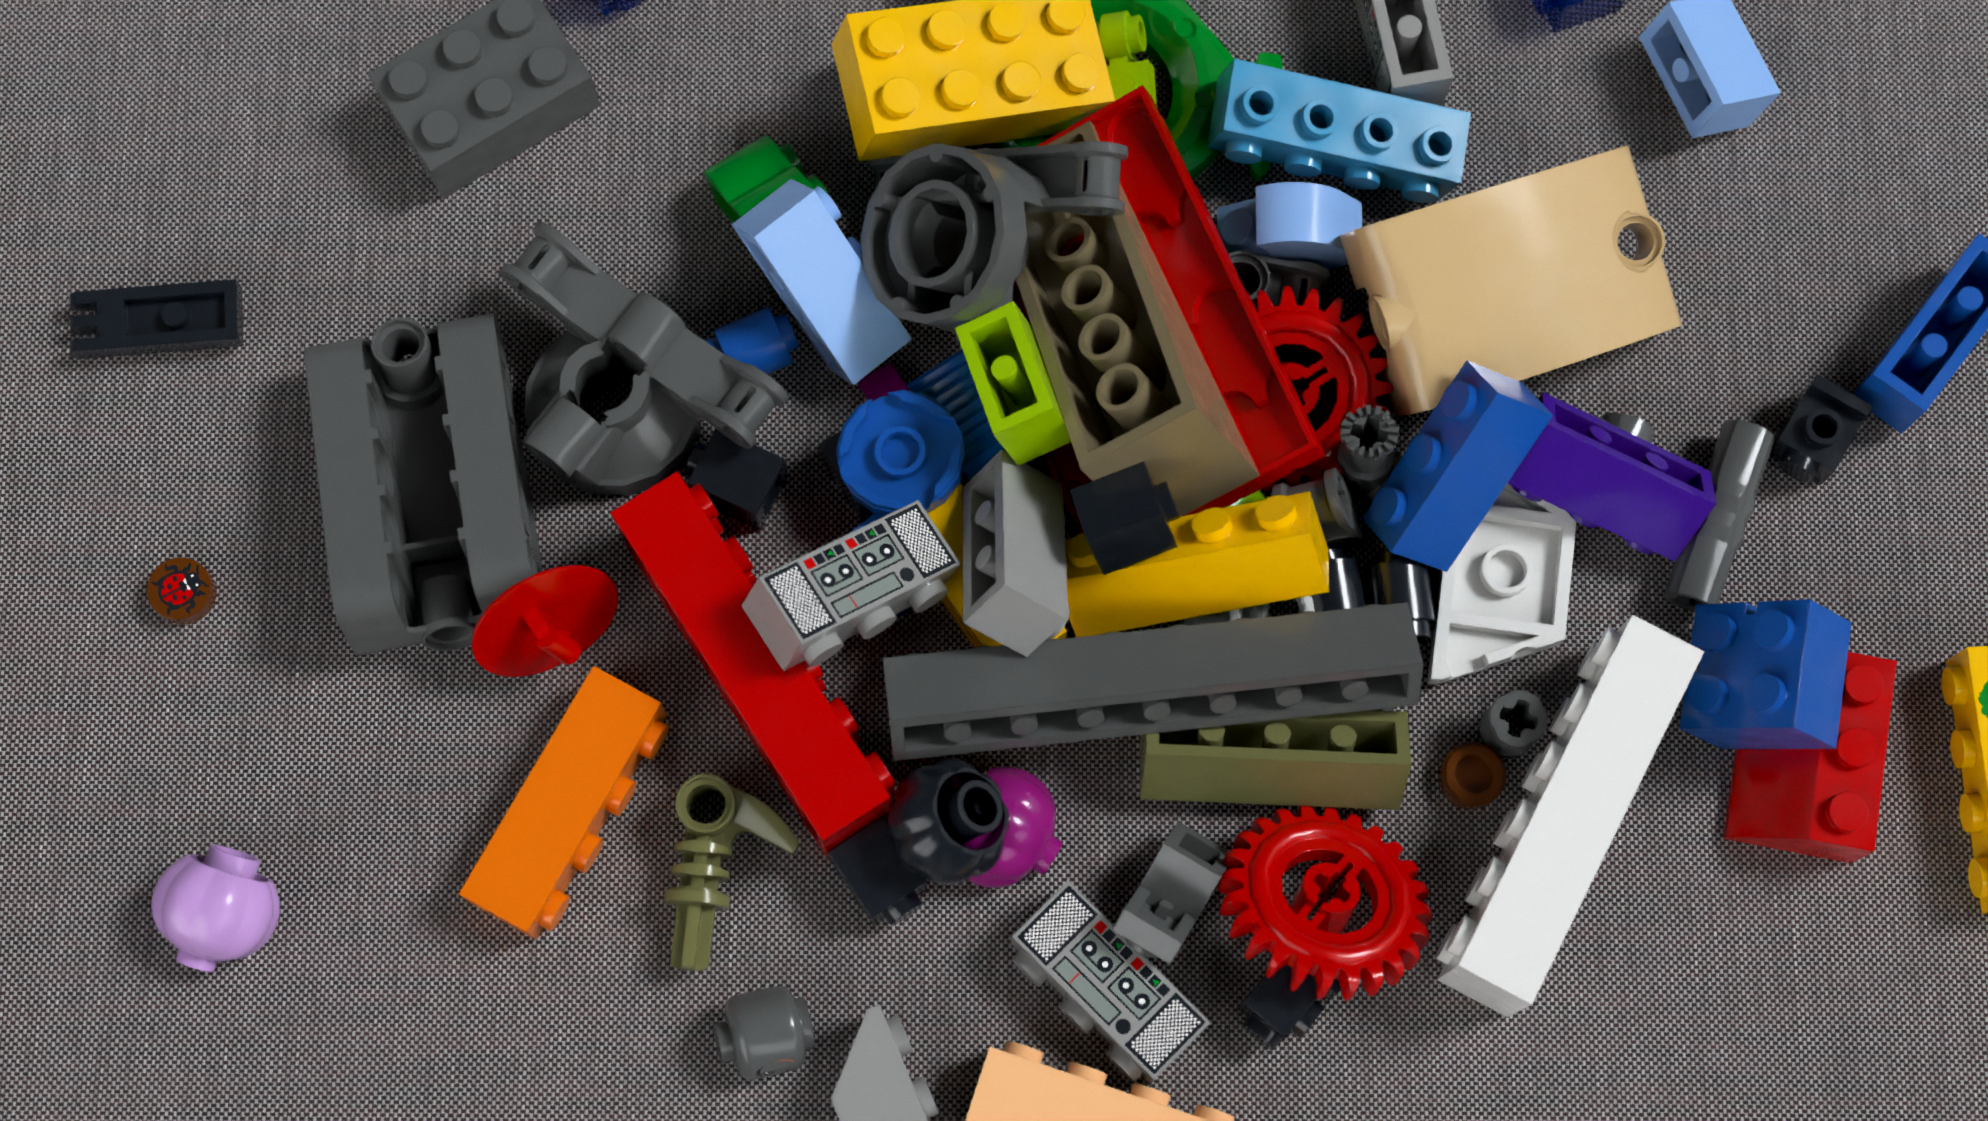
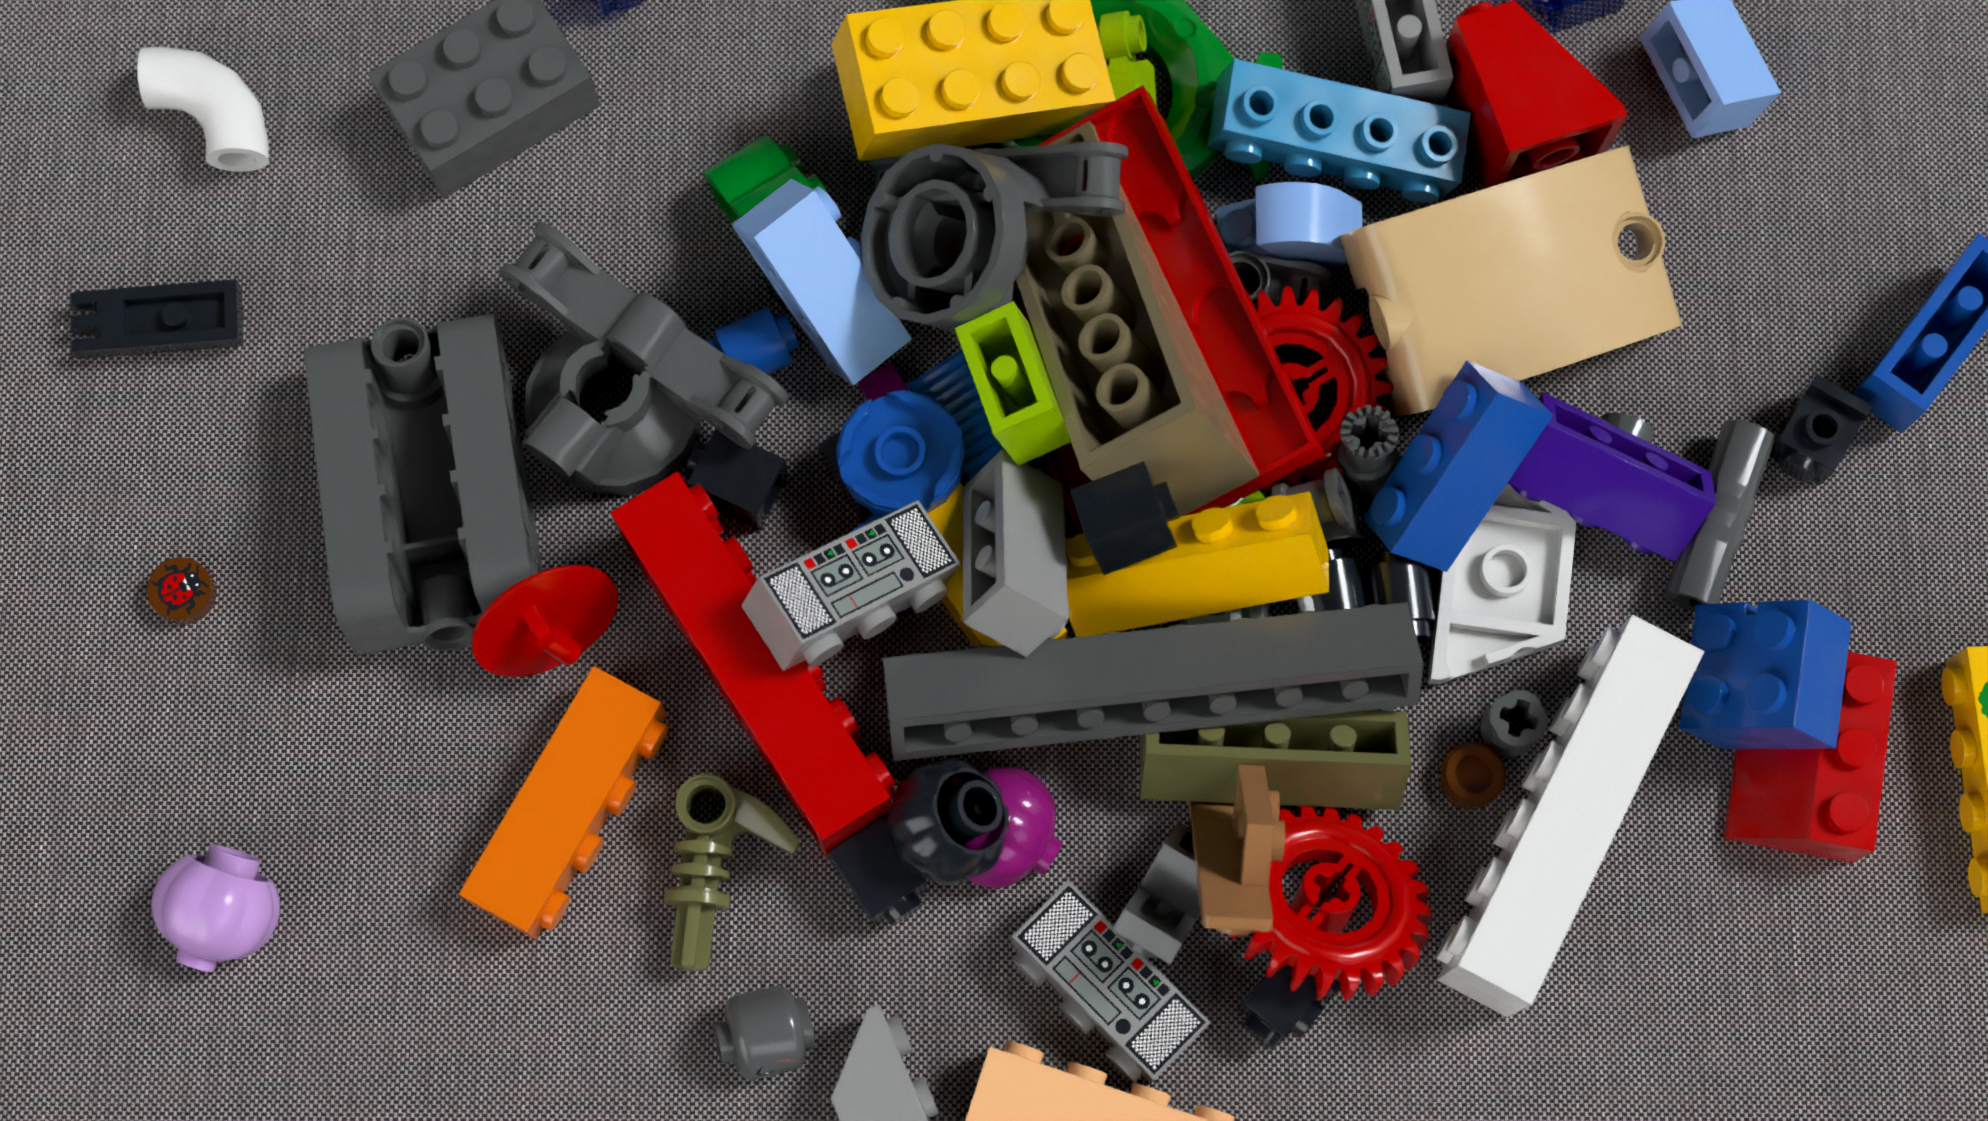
none -> white cylinder [137,47,269,172]
none -> medium nougat bracket [1188,764,1285,936]
none -> red slope [1446,0,1628,189]

